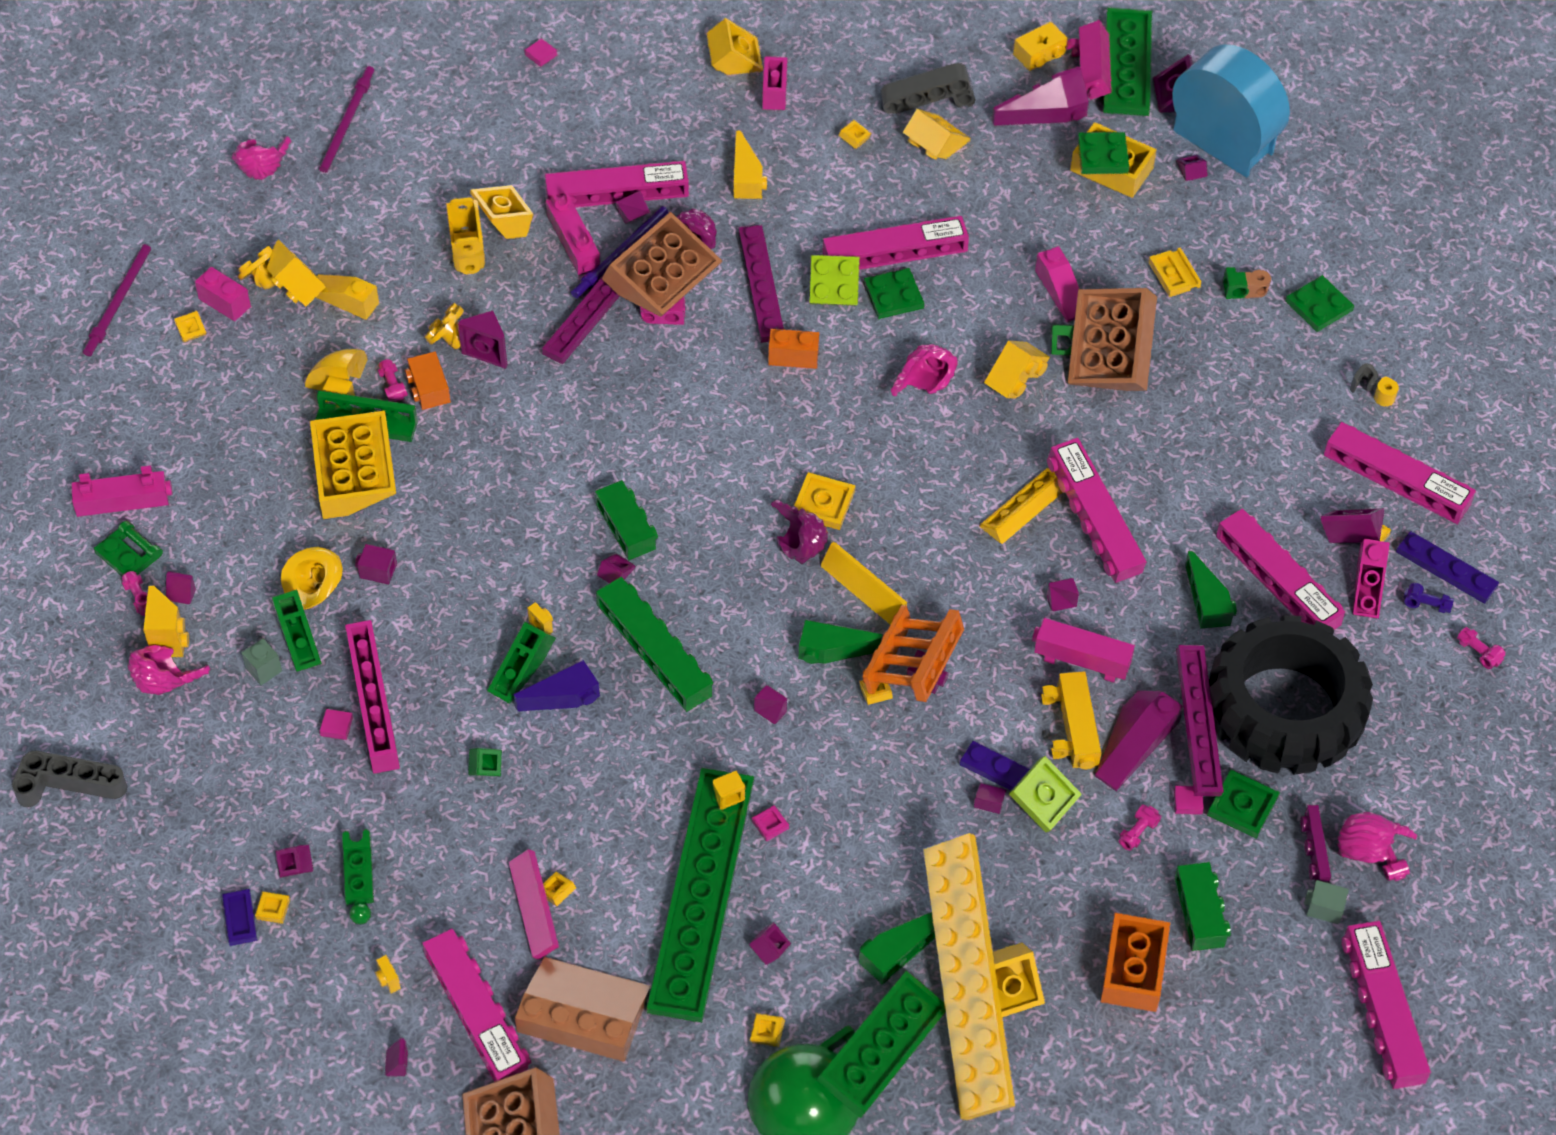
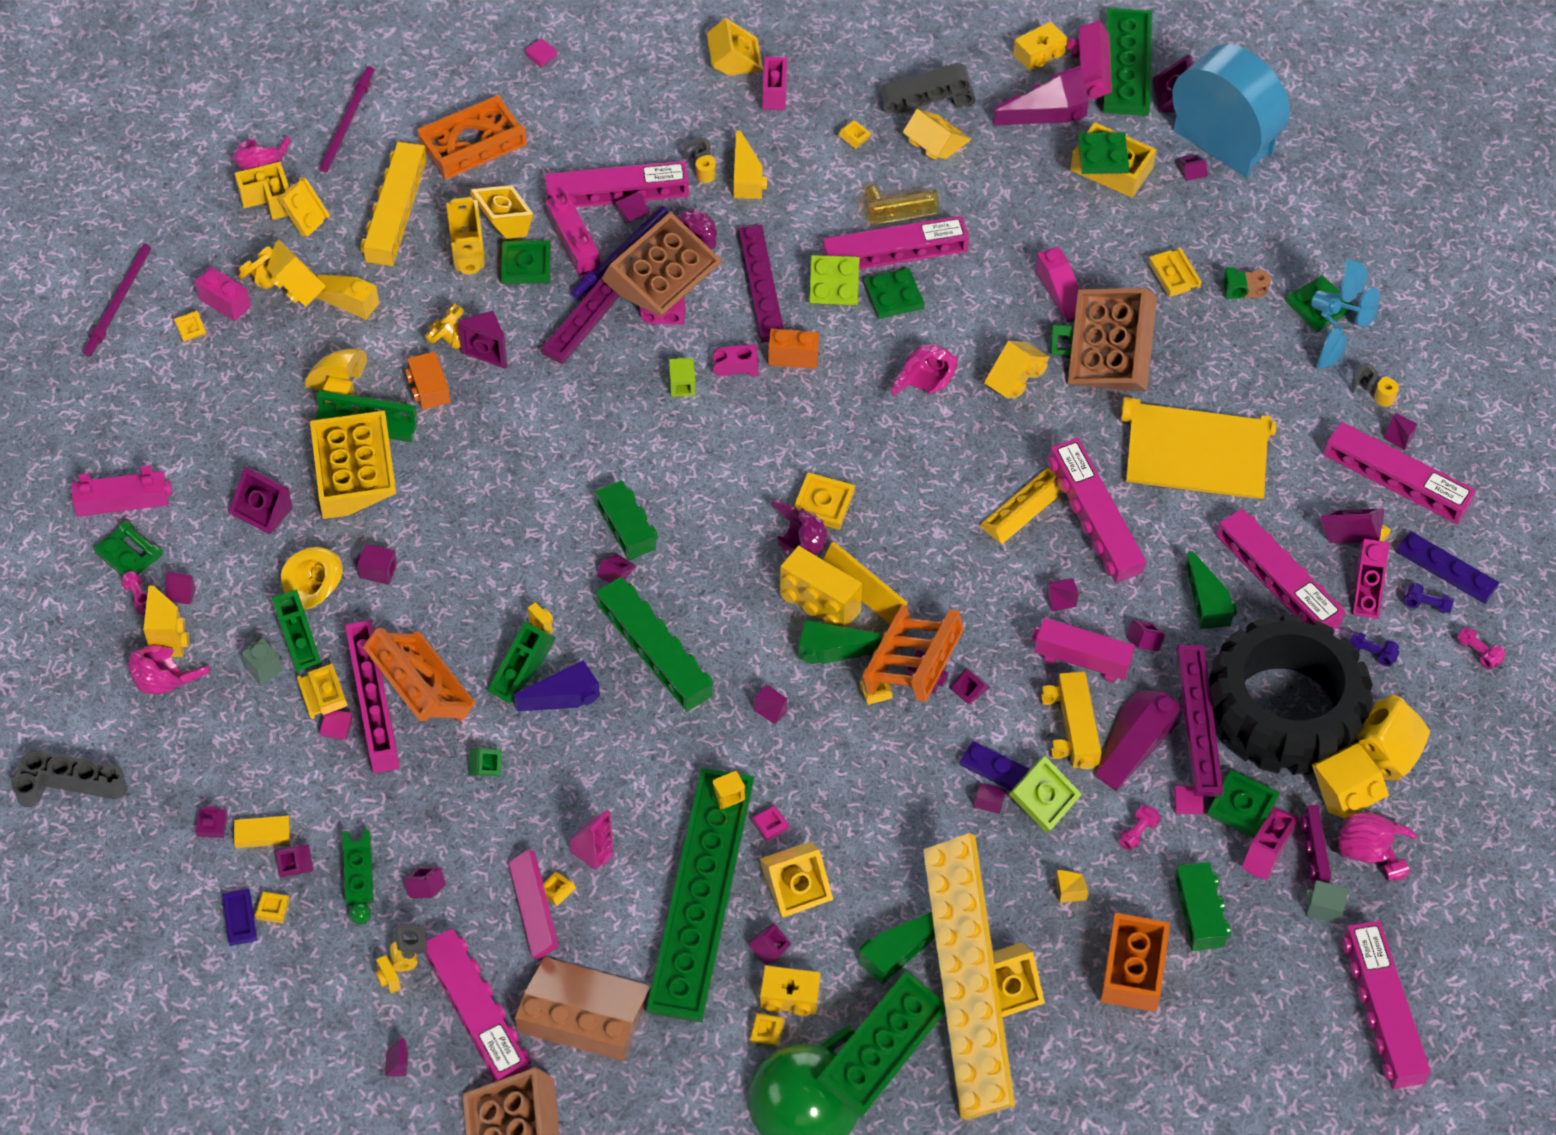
dark pink bar [378,359,408,402] -> none
none -> magenta tile [196,806,228,838]
none -> magenta slope [228,467,293,534]
none -> yellow brick [234,162,289,220]
none -> yellow tile [234,816,290,848]
none -> yellow plate [278,178,330,237]
none -> yellow plate [297,663,348,719]
none -> yellow brick [361,142,427,266]
none -> orange fence [363,628,475,721]
none -> dark grey leg [390,926,428,972]
none -> magenta slope [404,867,446,898]
none -> orange fence [417,95,527,180]
none -> green plate [502,240,551,284]
none -> dark pink slope [570,810,614,870]
none -> lime brick [669,358,696,397]
none -> leg [684,138,716,183]
none -> dark pink leg [713,344,759,376]
none -> yellow slope [760,841,833,918]
none -> yellow brick [760,966,821,1016]
none -> yellow brick [780,546,863,628]
none -> clear yellow piece [865,185,938,225]
none -> magenta slope [950,668,990,705]
none -> yellow slope [1055,870,1088,903]
none -> yellow door [1120,397,1277,499]
none -> magenta slope [1126,620,1165,651]
none -> dark pink slope [1241,806,1299,880]
none -> dark azure plant [1312,260,1381,369]
none -> yellow slope [1312,742,1389,819]
none -> dark purple bar [1350,632,1400,666]
none -> yellow piece [1356,695,1430,780]
none -> magenta slope [1384,413,1418,450]

